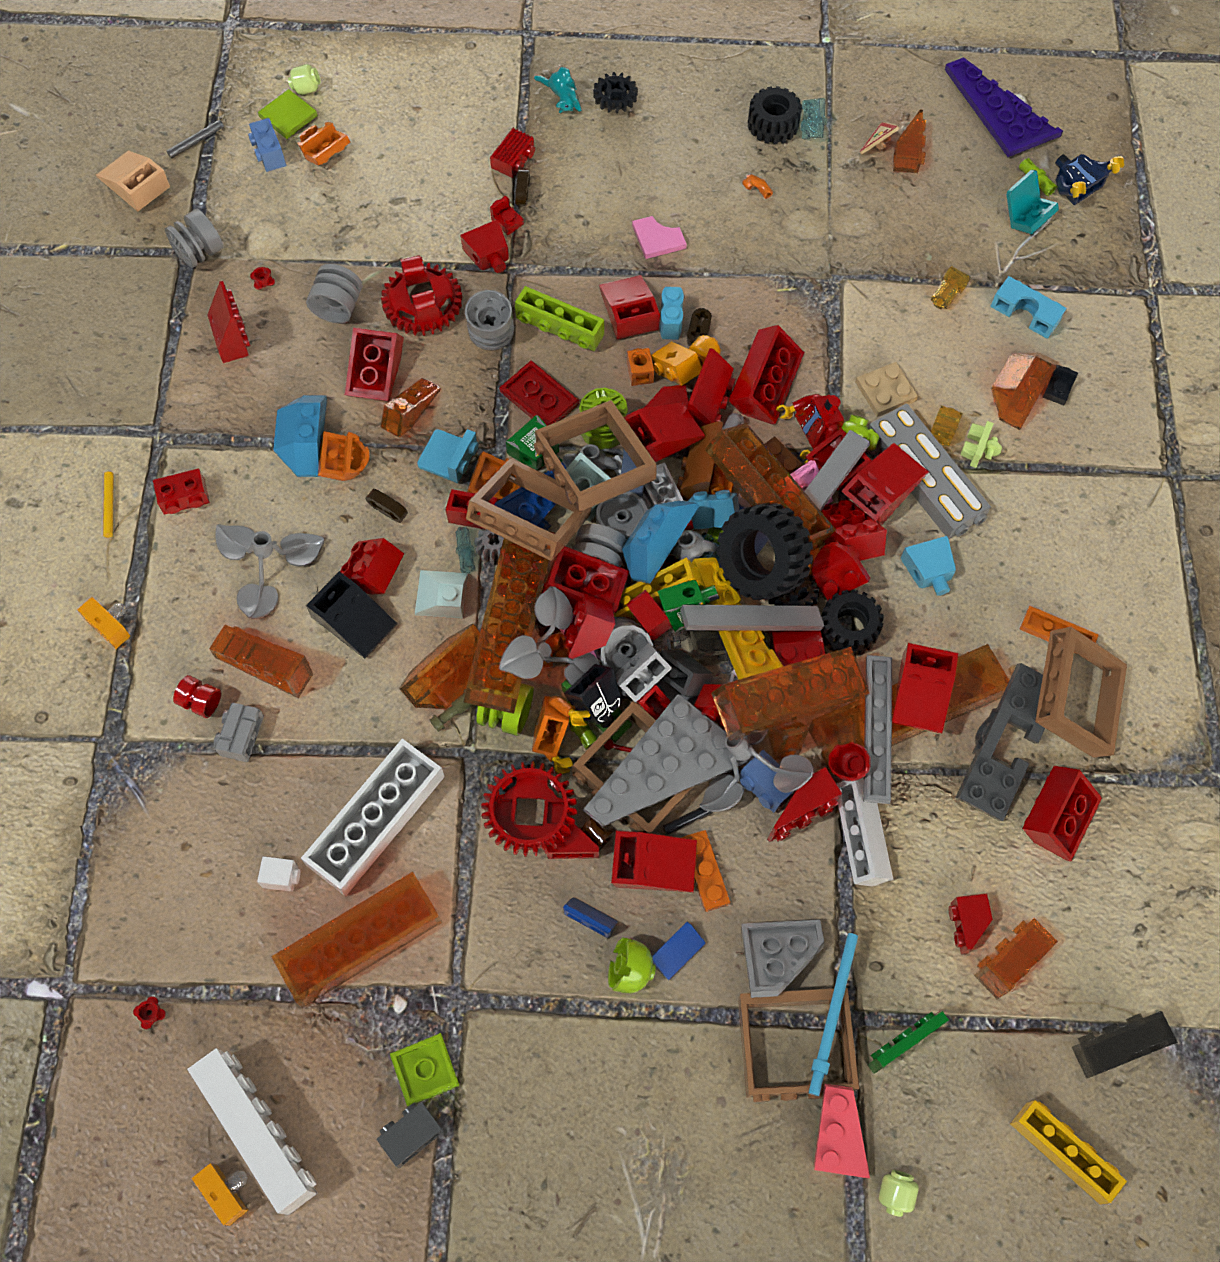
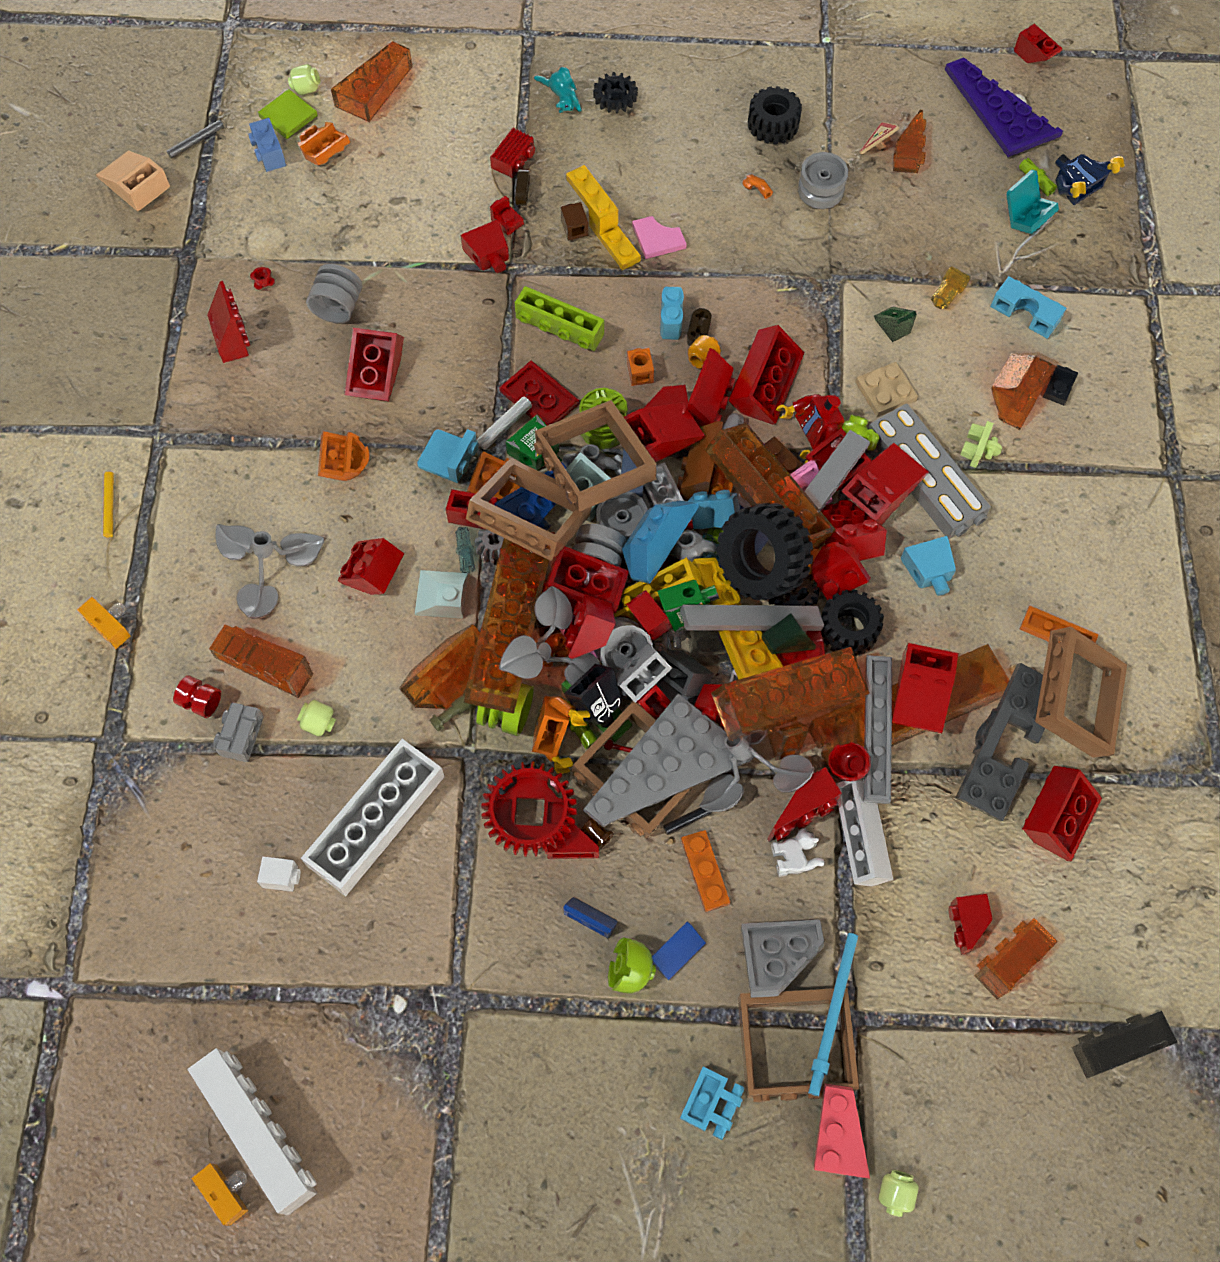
red plate [133,996,166,1030] -> none
red brick [153,468,210,515] -> none
light grey wheel [165,208,224,268] -> none
clear orange brick [271,872,442,1008] -> none
dark azure wedge [273,395,327,477] -> none
black slope [306,571,397,659] -> none
dark brown beam [365,489,408,523] -> none
dark grey brick [376,1102,444,1169] -> none
clear orange slope [380,378,441,437] -> none
red piece [381,255,463,336] -> none
lime tile [390,1033,460,1107] -> none
light grey wheel [465,290,514,350] -> none
red slope [599,275,660,340] -> none
red slope [611,831,697,893] -> none
light orange brick [651,341,702,386] -> none
medium blue brick [739,750,796,813] -> none
clear light blue hips [801,98,827,140] -> none
green plate [867,1011,949,1074] -> none
clear yellow brick [931,405,963,447] -> none
yellow brick [1010,1100,1127,1205] -> none
none -> yellowish green head [297,700,336,737]
none -> clear orange wedge [331,41,413,122]
none -> white axle [477,397,532,450]
none -> reddish brown brick [561,202,589,241]
none -> yellow bracket [566,165,641,270]
none -> medium azure plate [680,1066,745,1140]
none -> clear green slope [761,613,816,654]
none -> white animal [771,828,825,877]
none -> light grey wheel [798,152,848,209]
none -> clear green slope [874,307,917,342]
none -> red slope [1013,23,1063,63]

